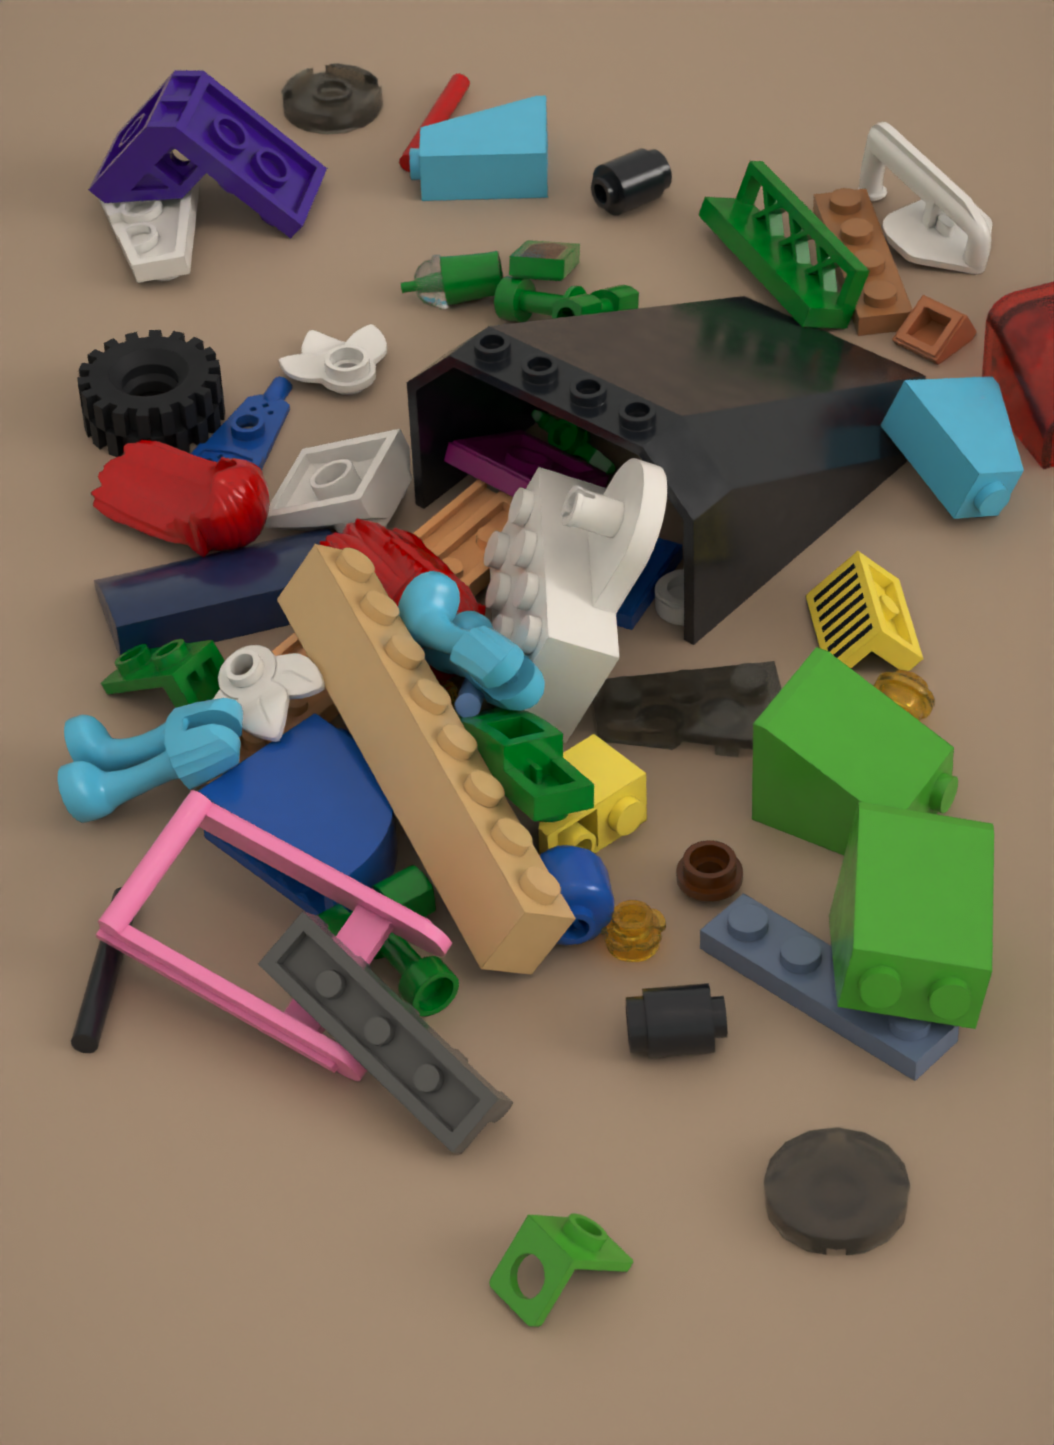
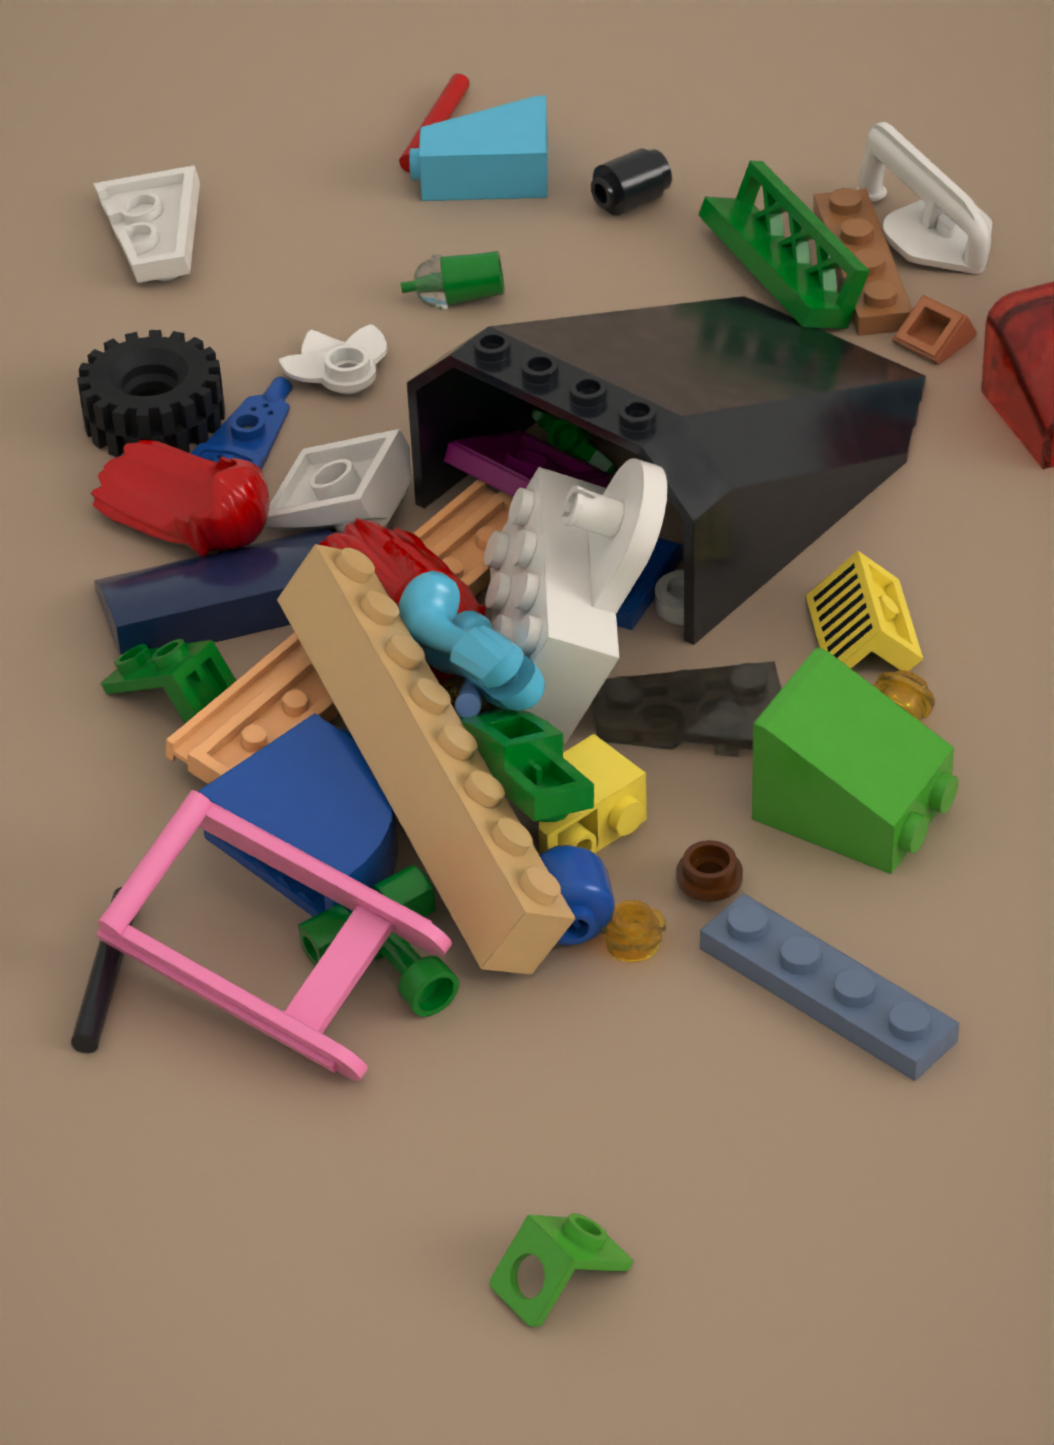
medium azure piece [57,698,243,823] -> none
dark purple bracket [88,70,327,239] -> none
white plate [213,645,325,742] -> none
dark grey hinge [258,911,513,1154] -> none
clear smoke tile [282,63,383,134] -> none
green bar [494,276,639,322] -> none
green tile [509,240,580,281] -> none
black brick [625,983,728,1058] -> none
clear smoke tile [763,1127,910,1256] -> none
bright green slope [828,801,994,1029] -> none
medium azure slope [880,376,1024,519] -> none

